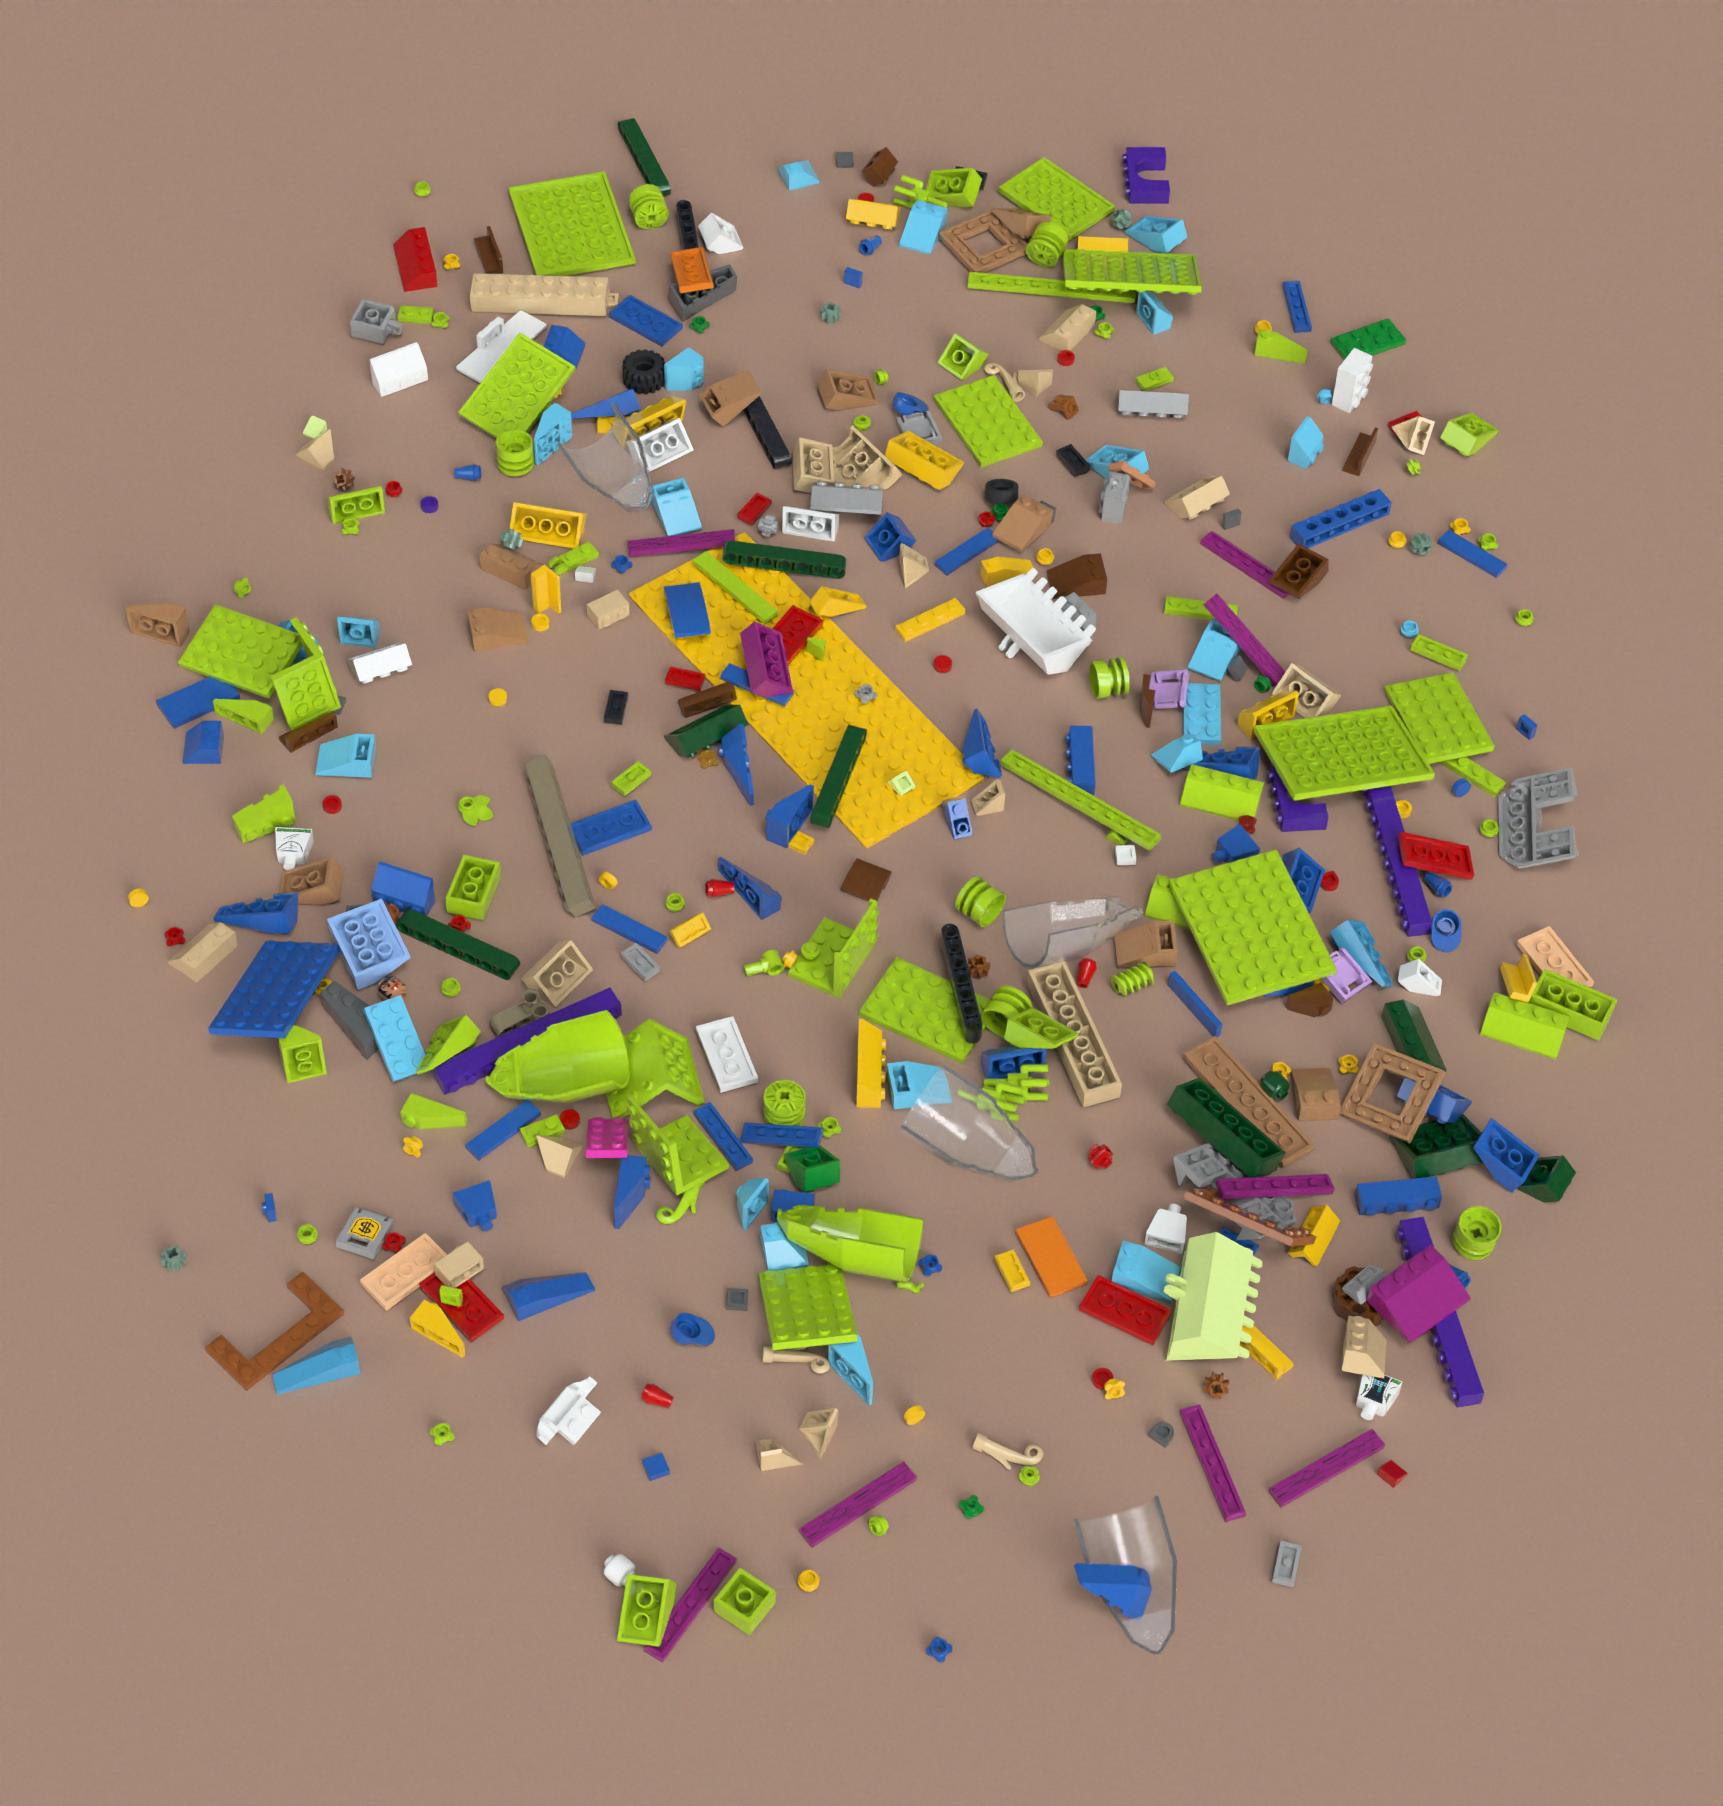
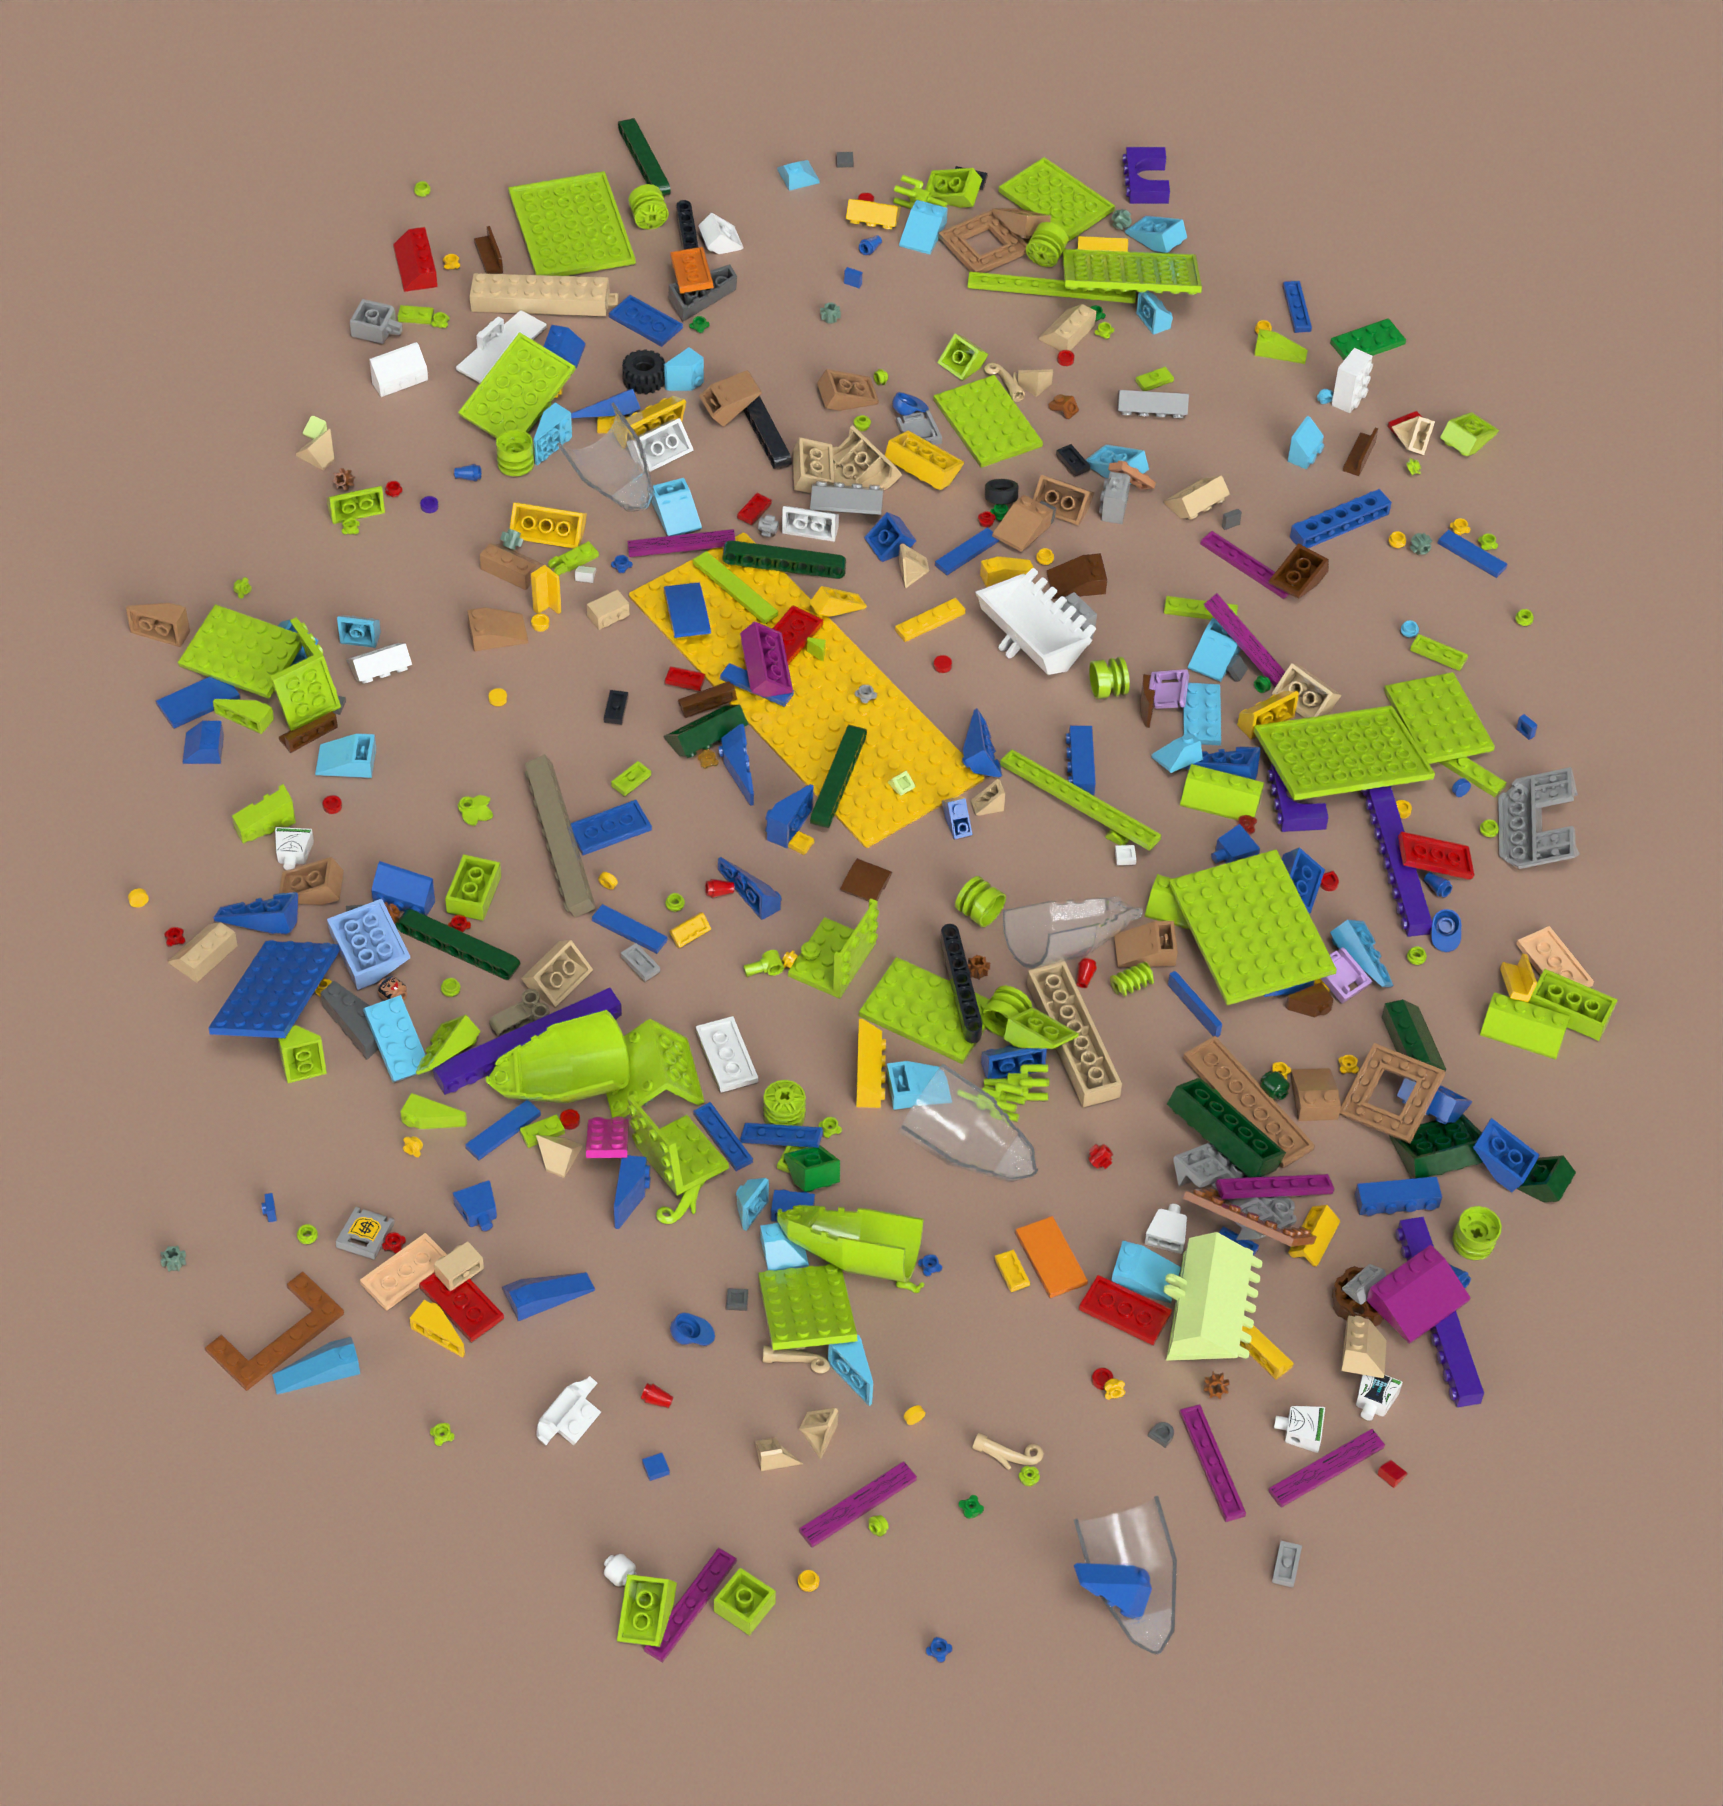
lime tile [439,1285,463,1307] -> none
reddish brown brick [861,147,898,187] -> none
white slope [1398,959,1442,996] -> none
none -> medium nougat slope [1033,475,1094,525]
none -> white torso [1274,1406,1325,1453]

